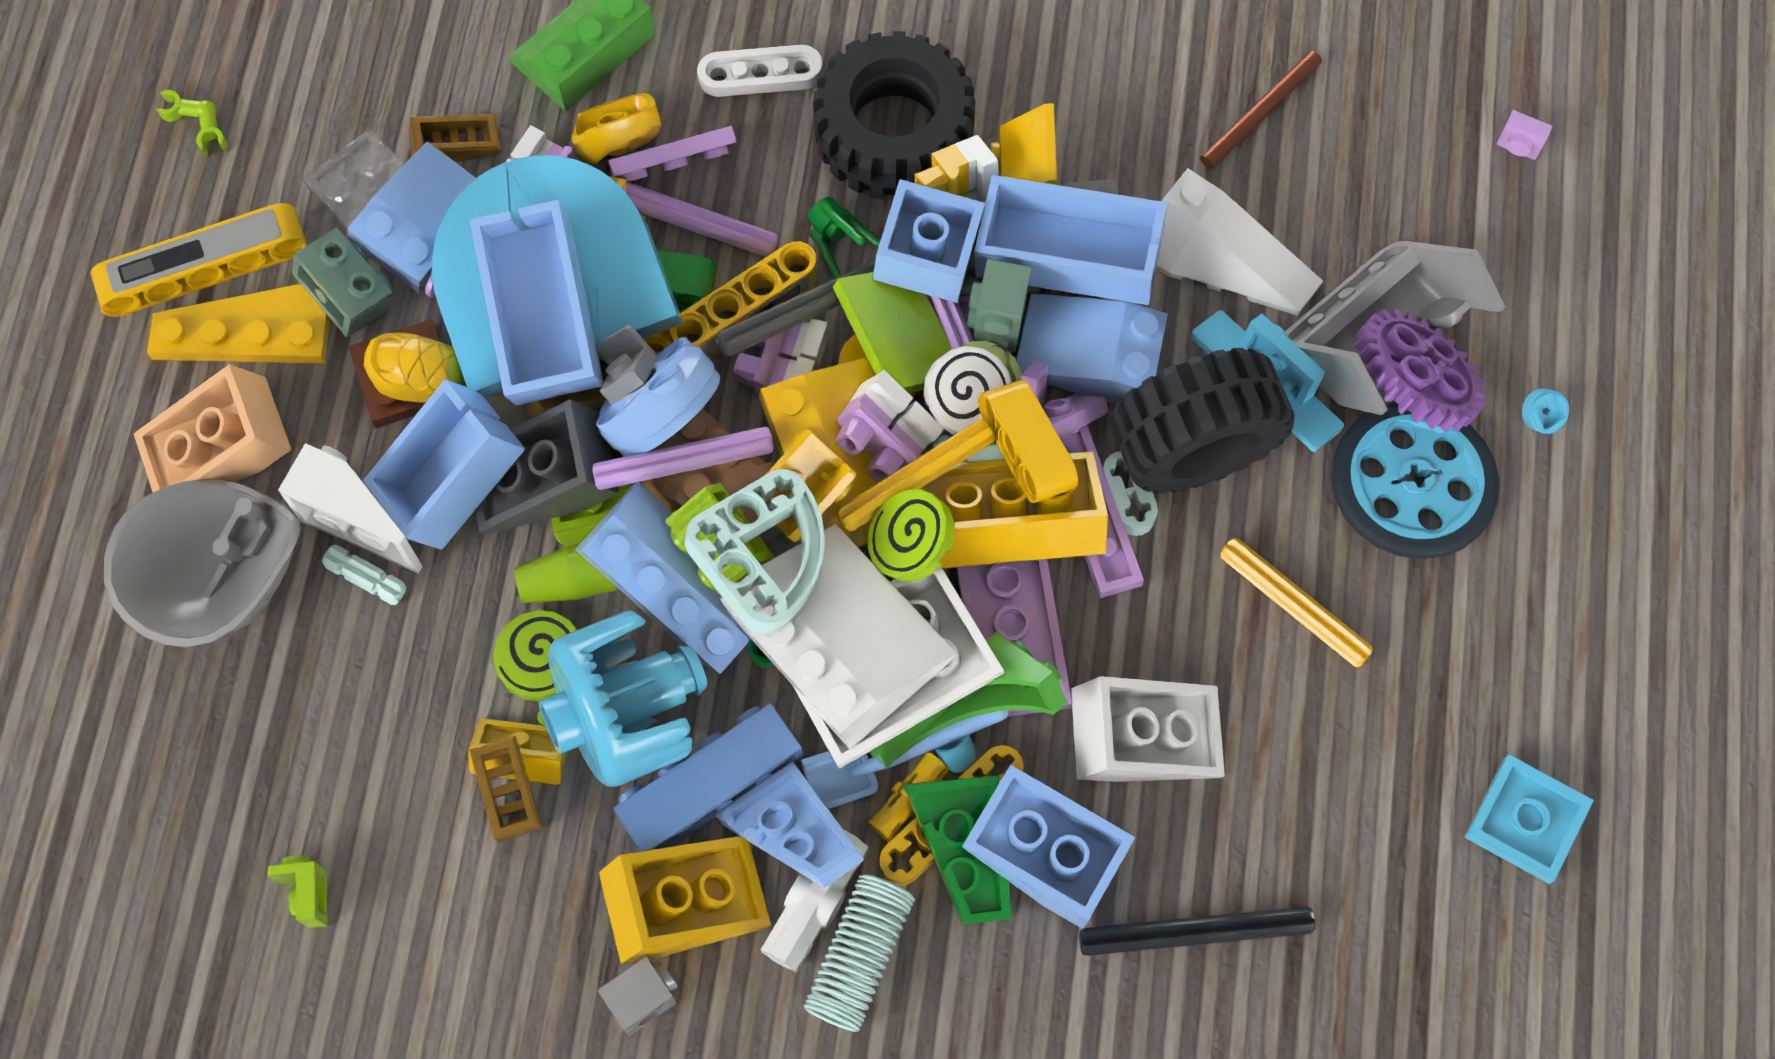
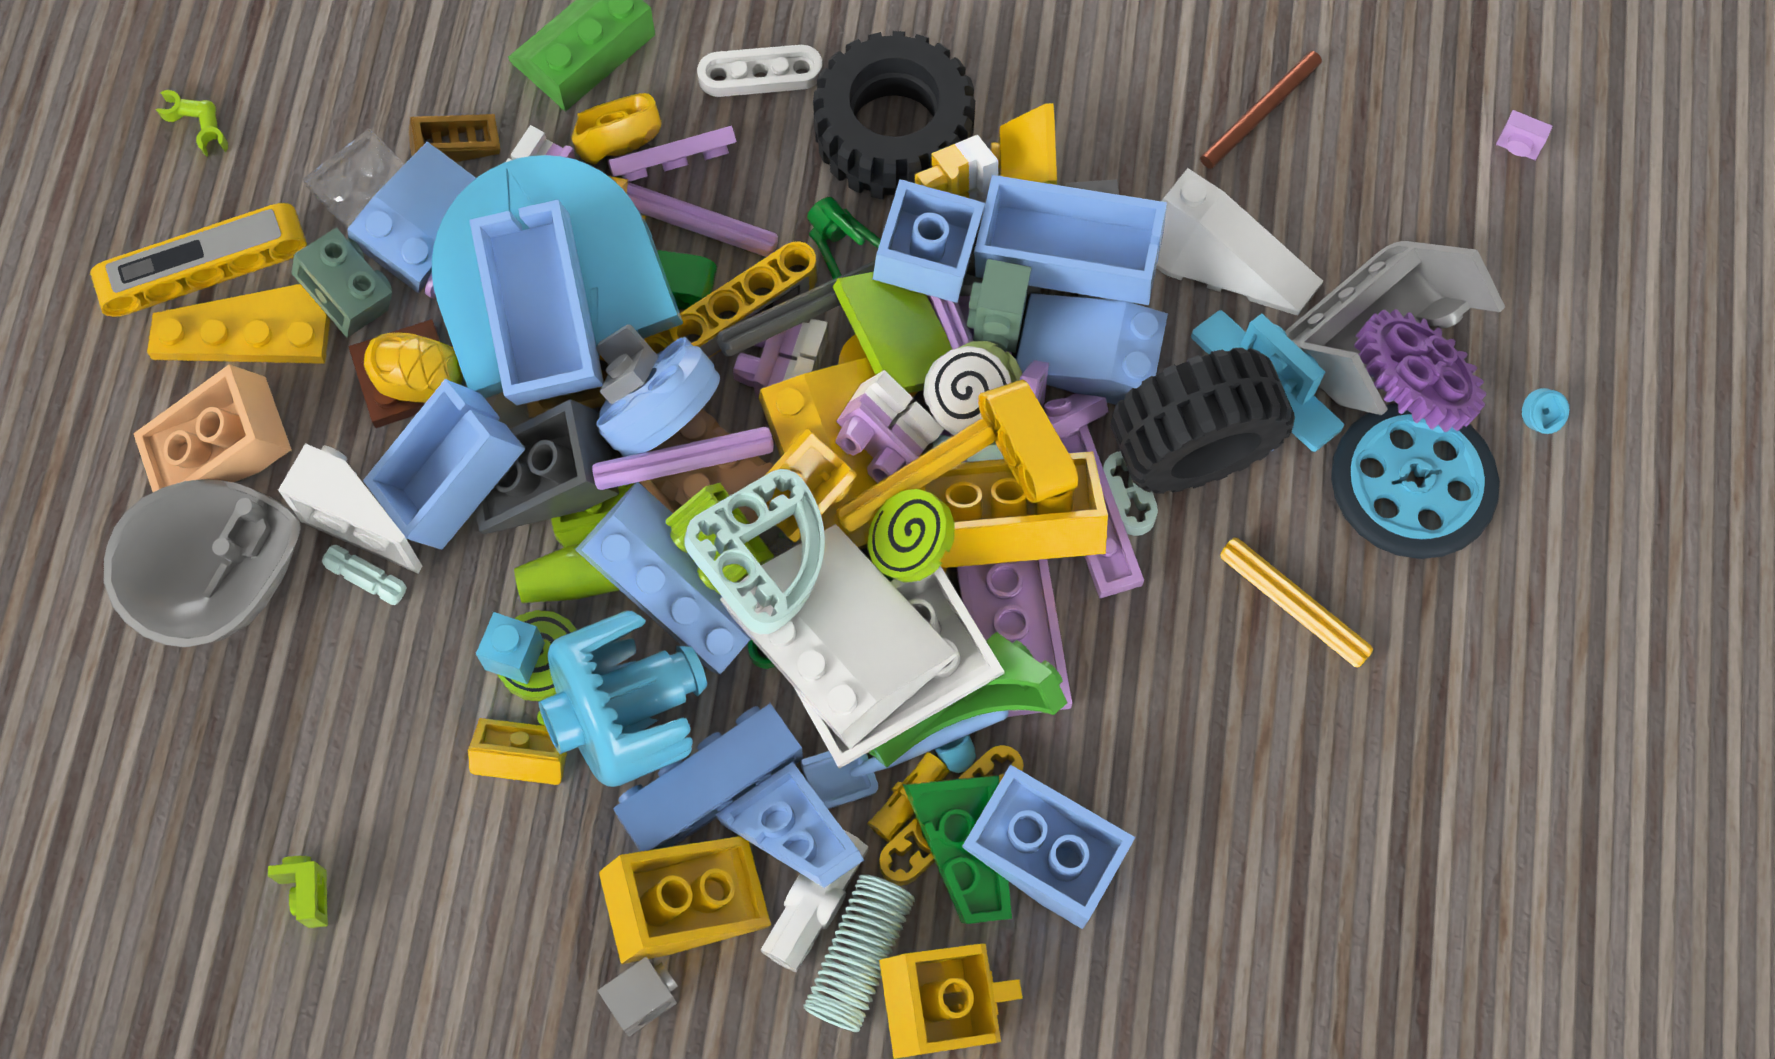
pearl gold slope [469,736,544,842] -> none
white slope [1071,676,1225,782] -> none
black axle [1079,906,1315,956] -> none
medium azure plate [1464,754,1594,884] -> none
none -> medium azure brick [476,612,545,684]
none -> yellow hinge [879,944,1023,1059]

